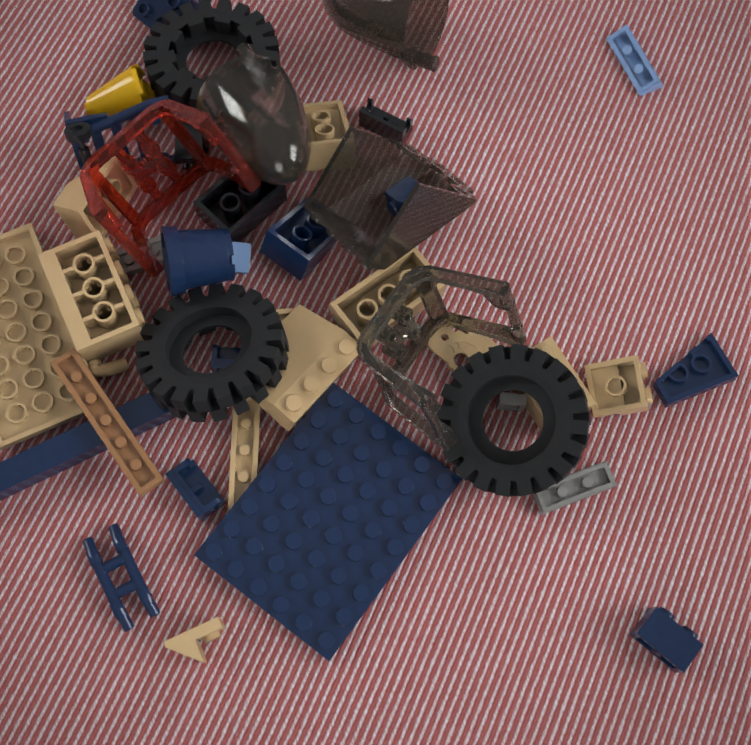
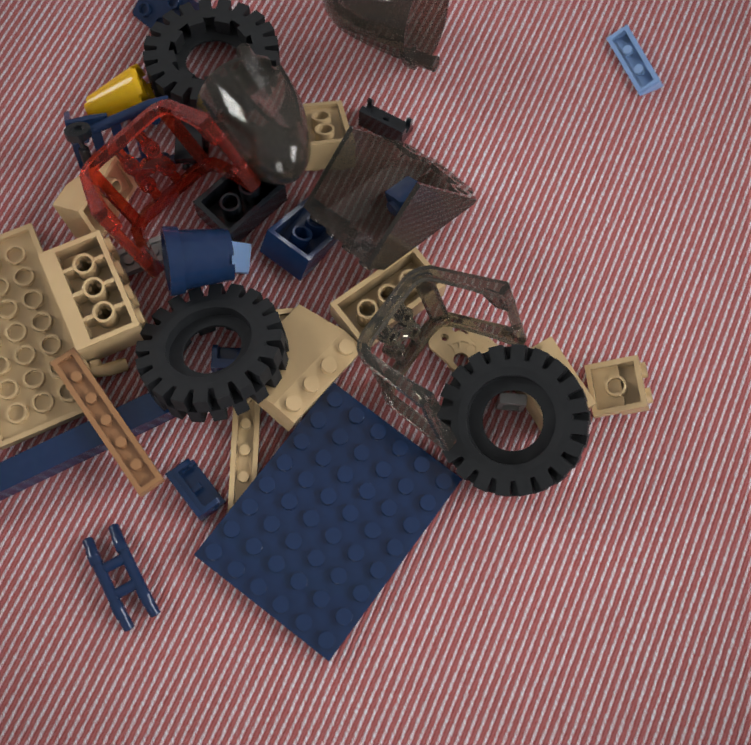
tan slope [163,617,226,663] -> none
light grey tile [532,461,617,516] -> none
dark blue brick [629,607,703,673] -> none
dark blue wing [653,333,738,408] -> none

